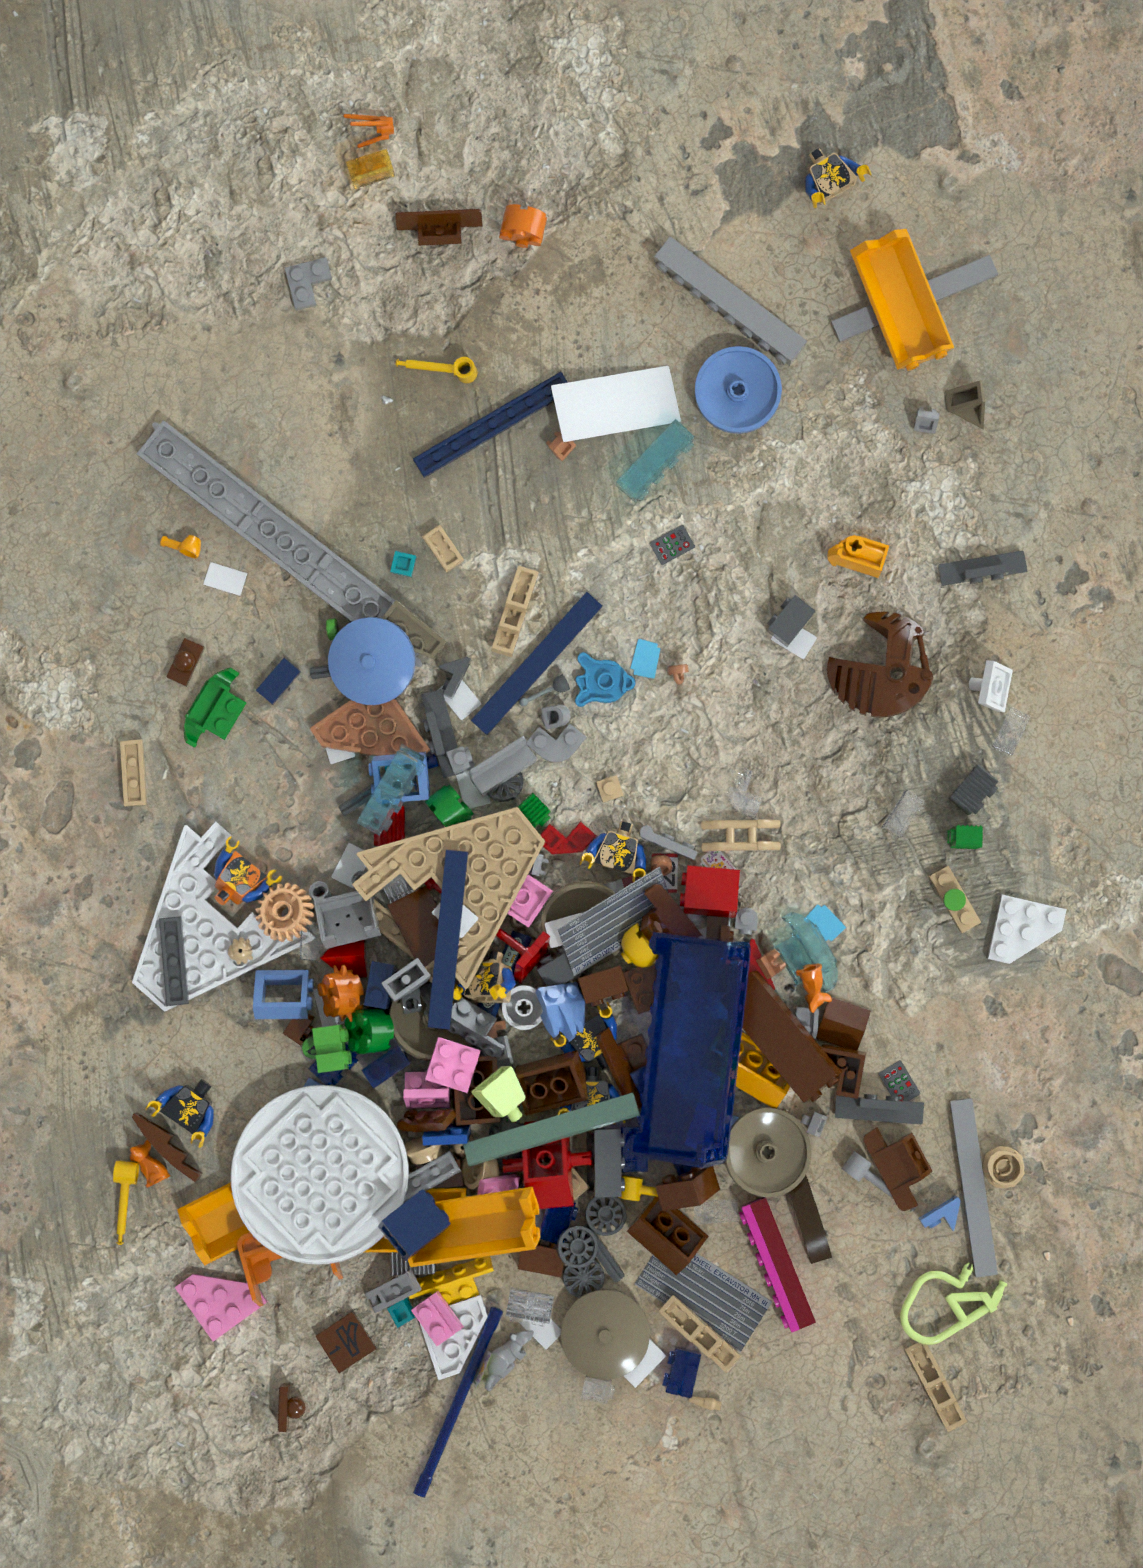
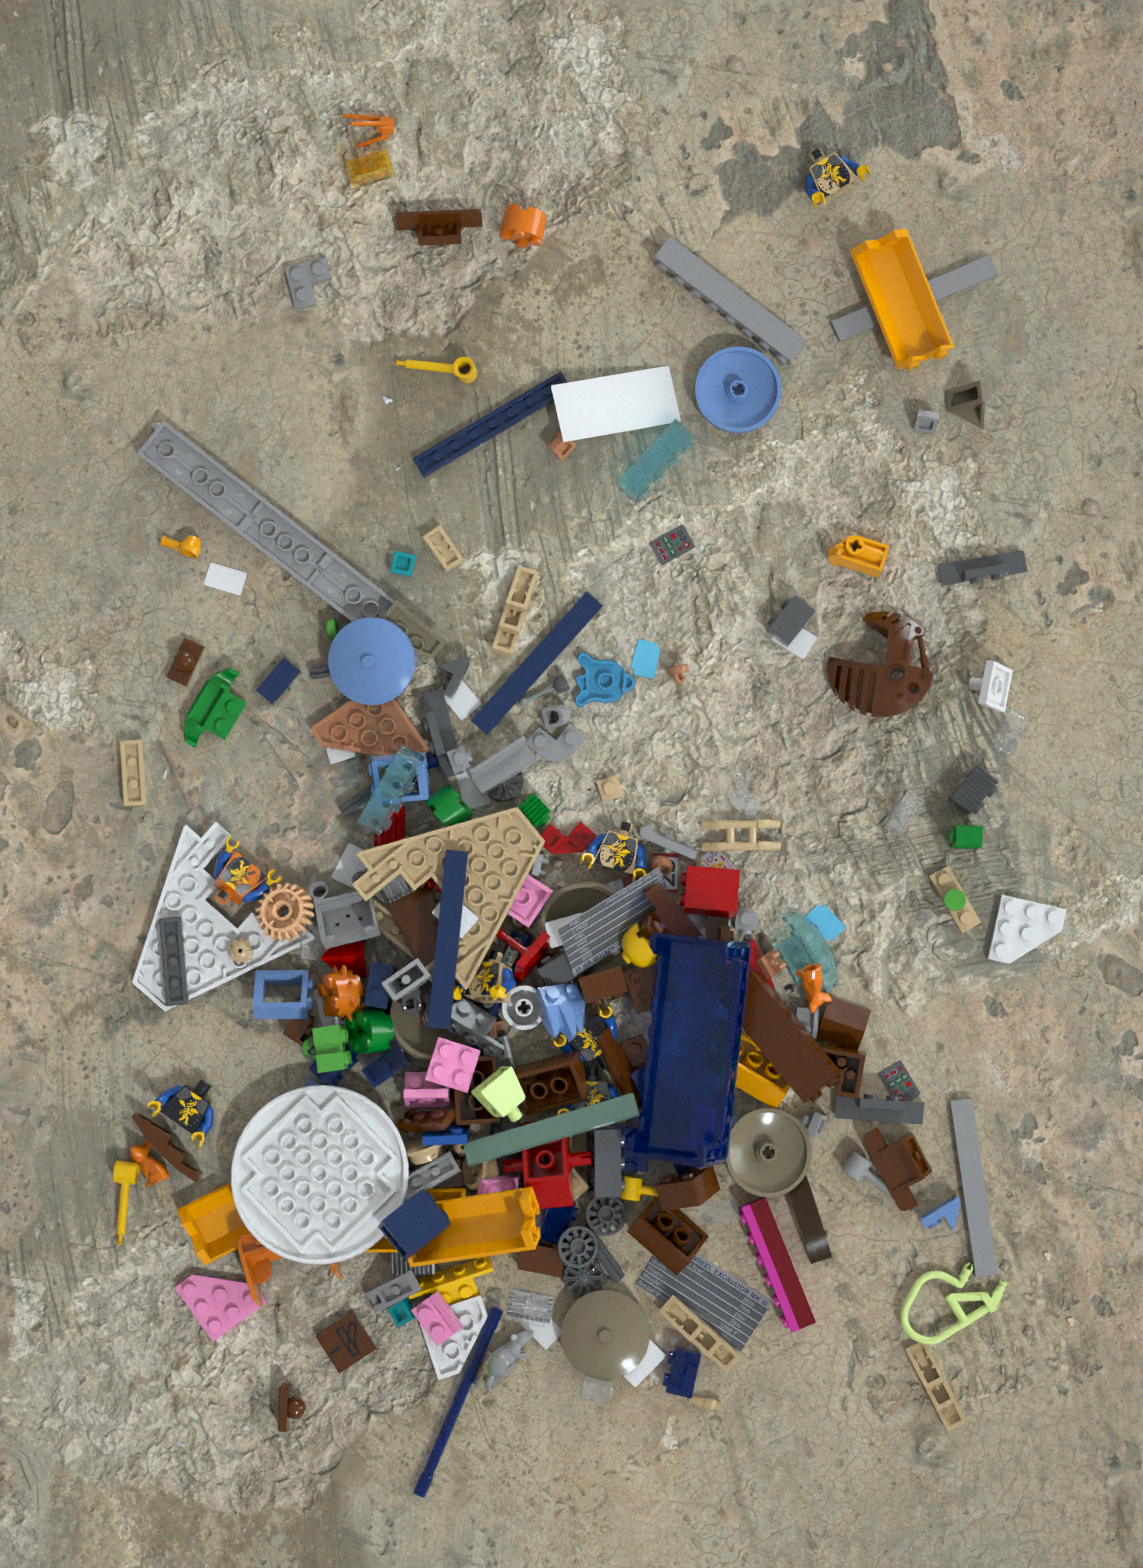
tan hat [982,1146,1025,1188] -> none

